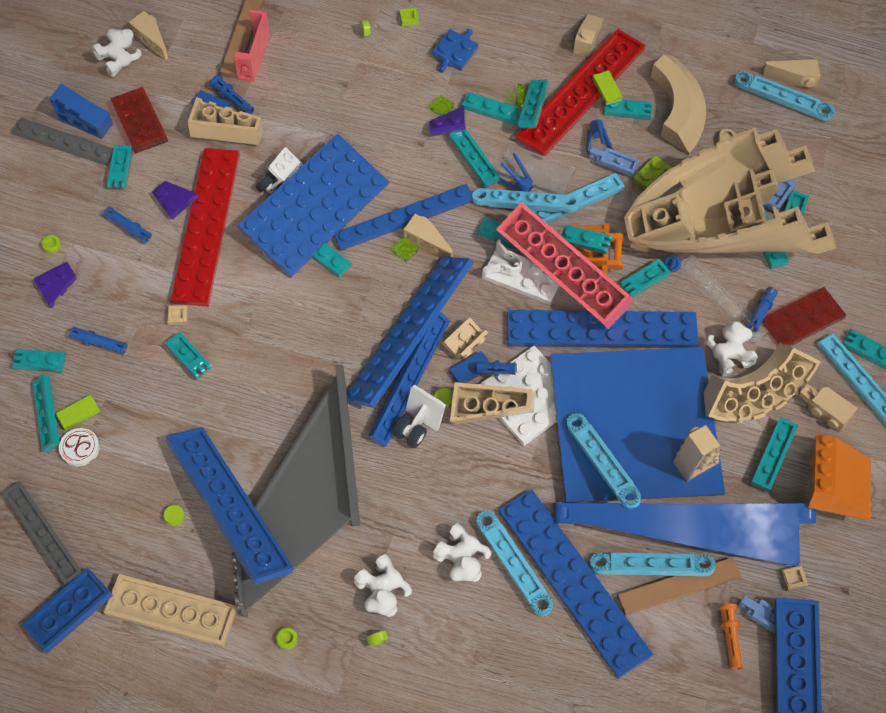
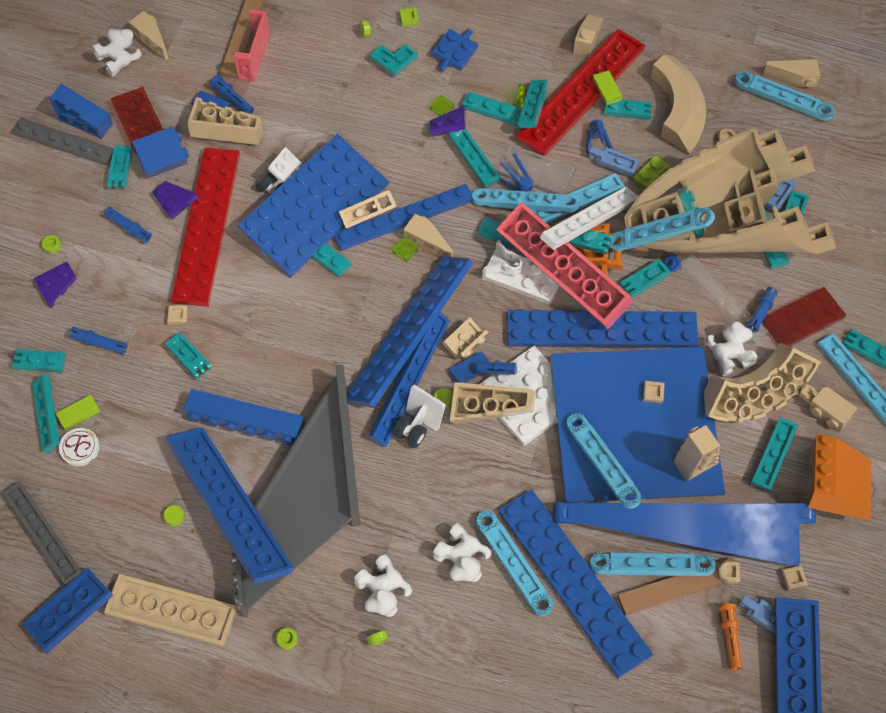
none -> blue brick [132,127,189,179]
none -> blue brick [184,389,305,445]
none -> tan slope [339,190,397,228]
none -> teal plate [370,44,418,77]
none -> white plate [540,186,638,250]
none -> medium azure plate [610,207,715,252]
none -> tan tile [643,381,664,403]
none -> teal hinge [679,186,705,237]
none -> tan tile [718,561,740,584]

